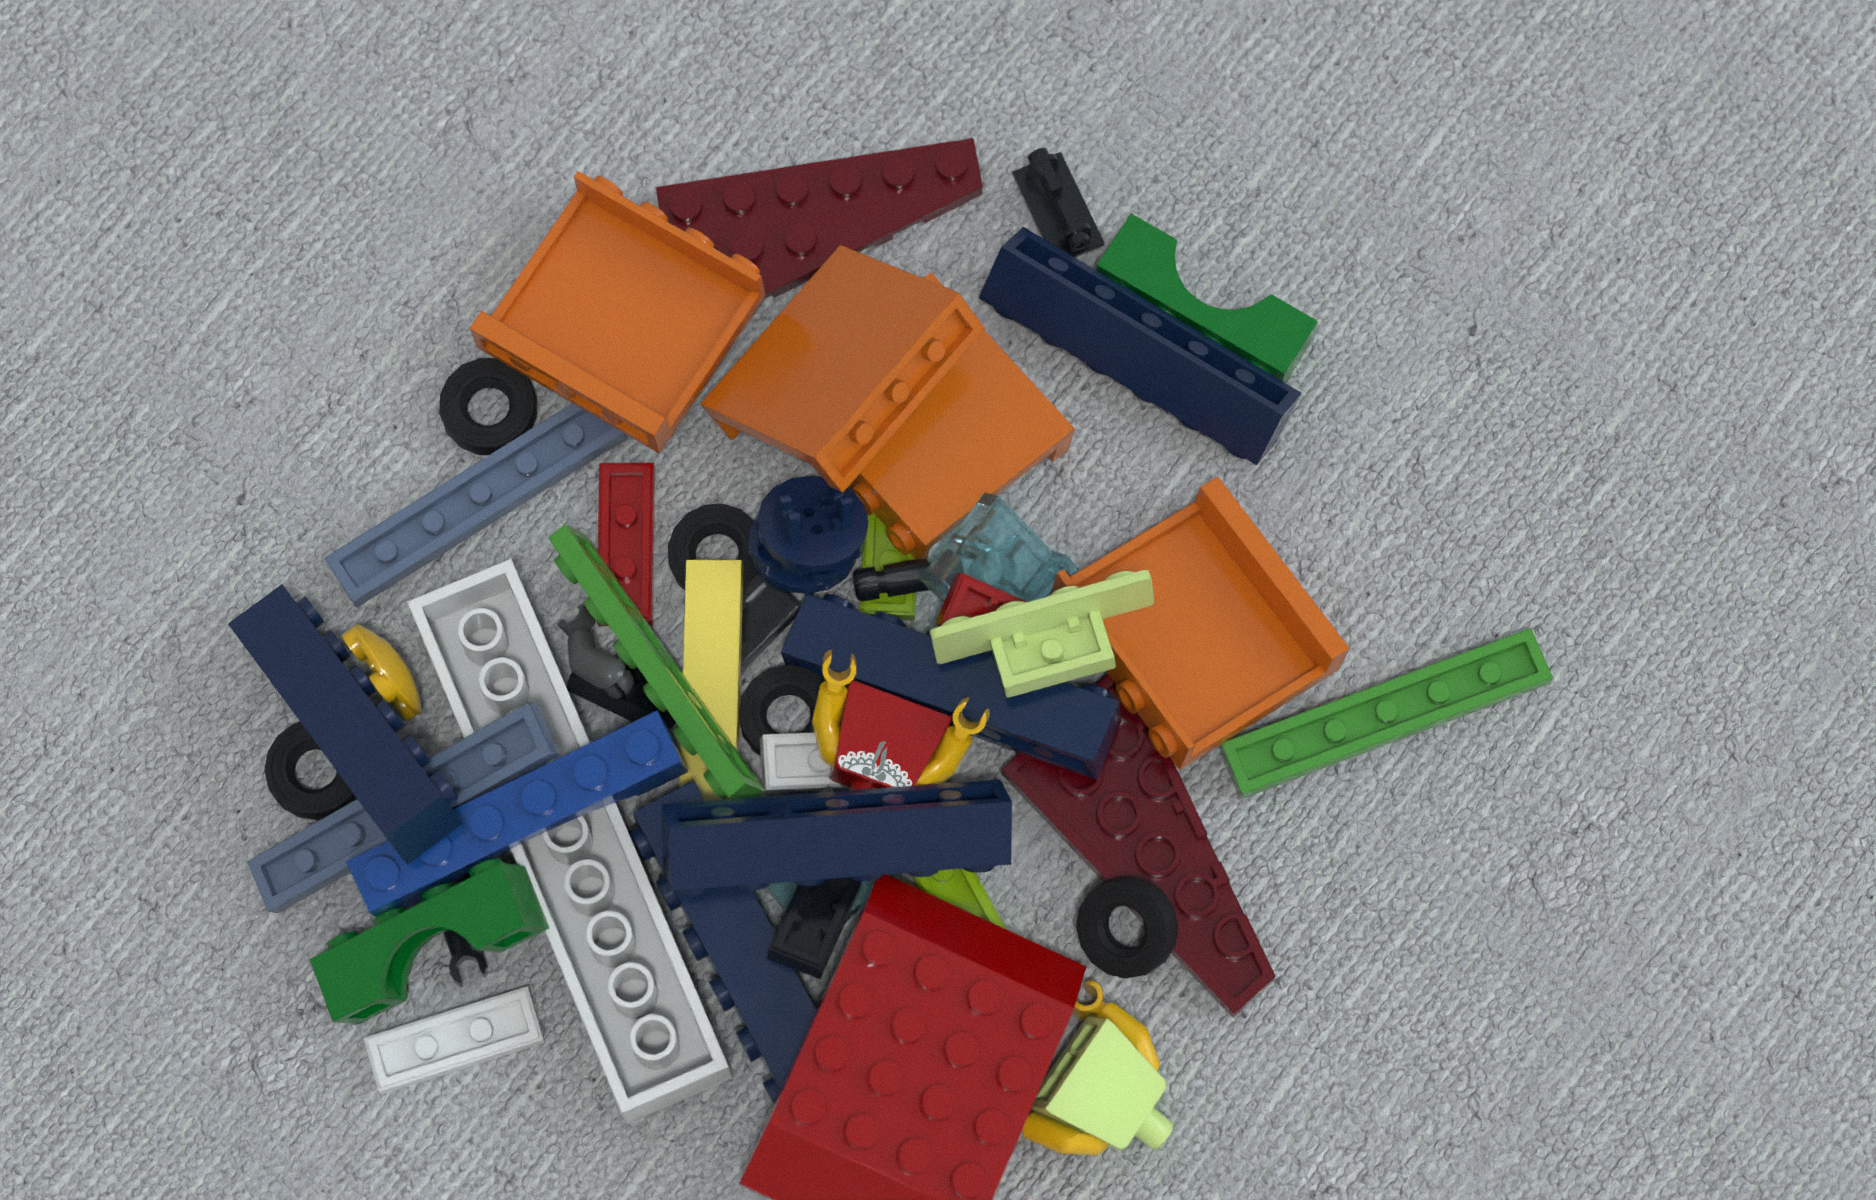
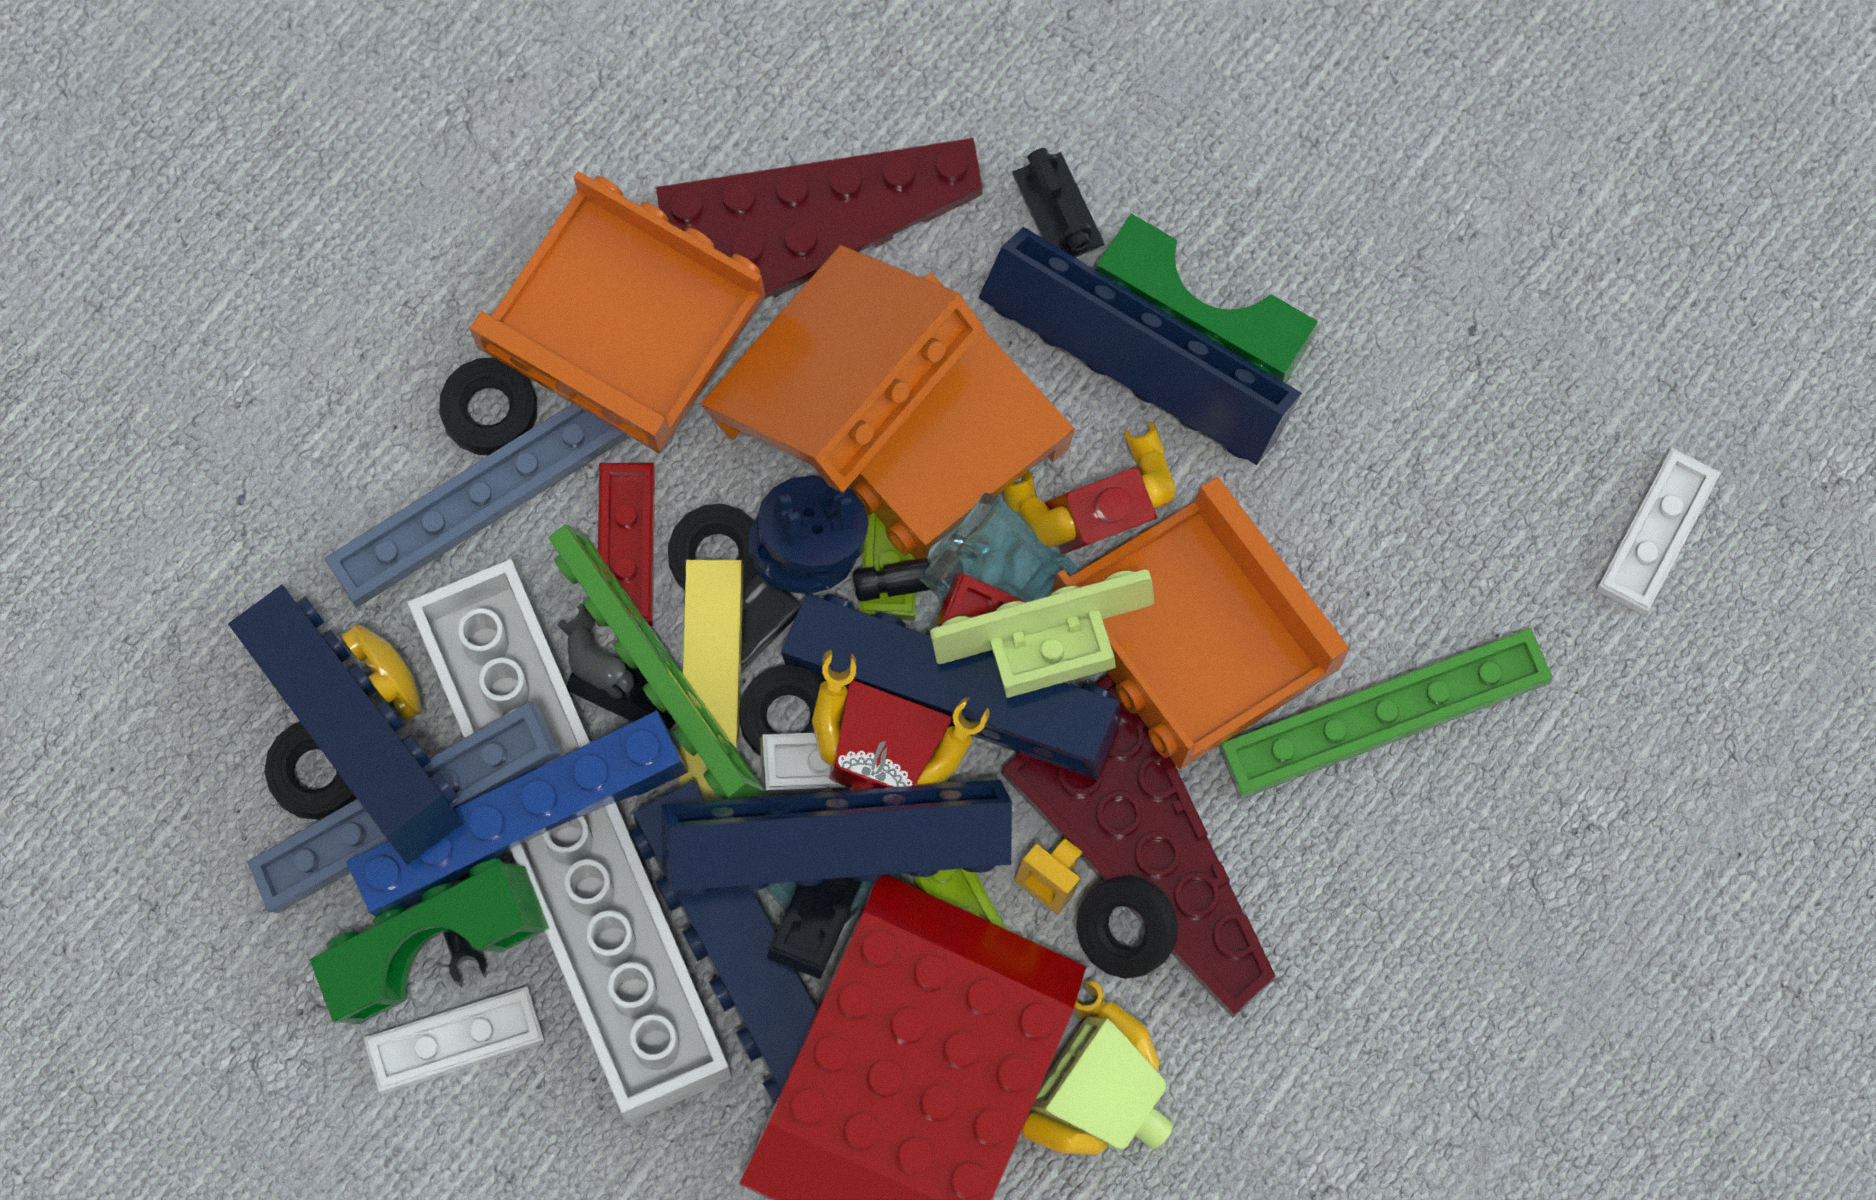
none -> torso [1002,422,1176,555]
none -> yellow tile [1014,839,1083,915]
none -> white tile [1596,448,1721,616]

